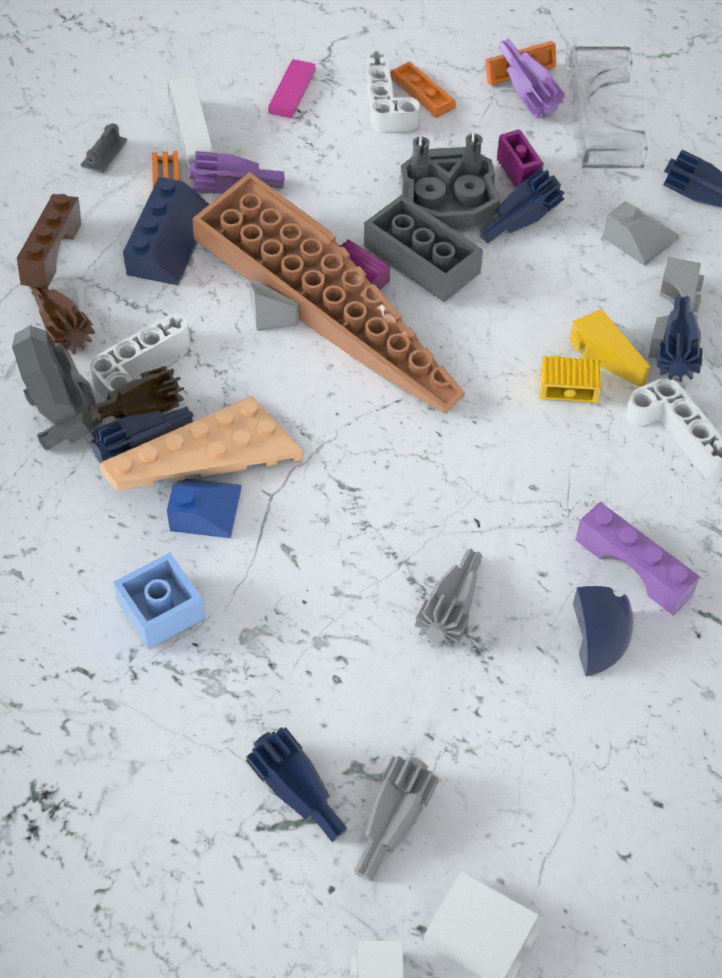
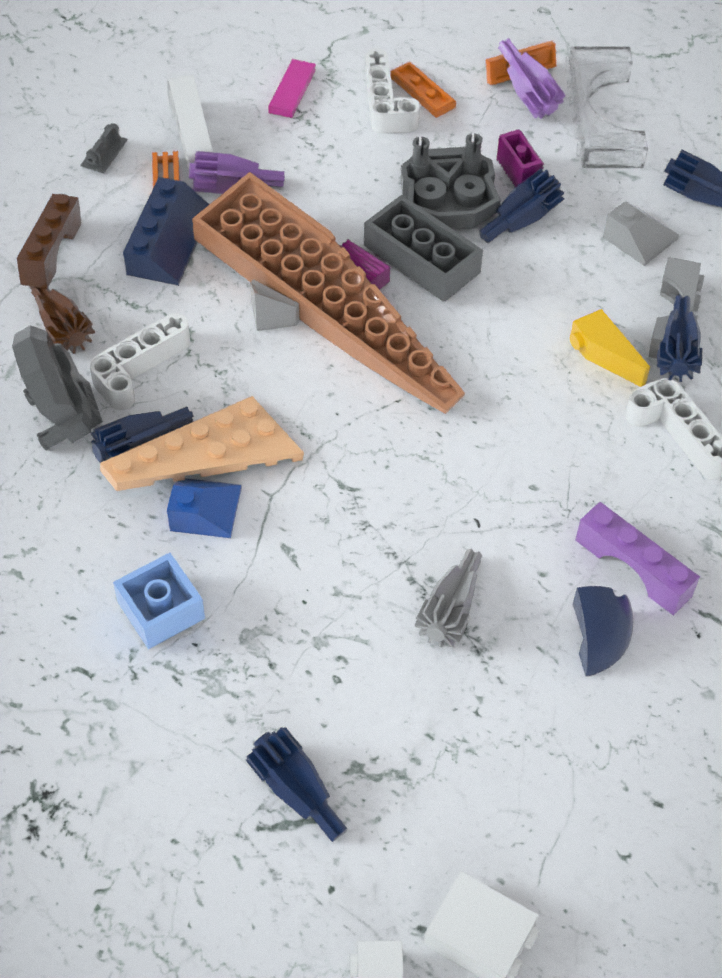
dark brown piece [88,366,184,421] -> none
light grey piece [354,756,439,881] -> none
yellow brick [539,356,601,403] -> none

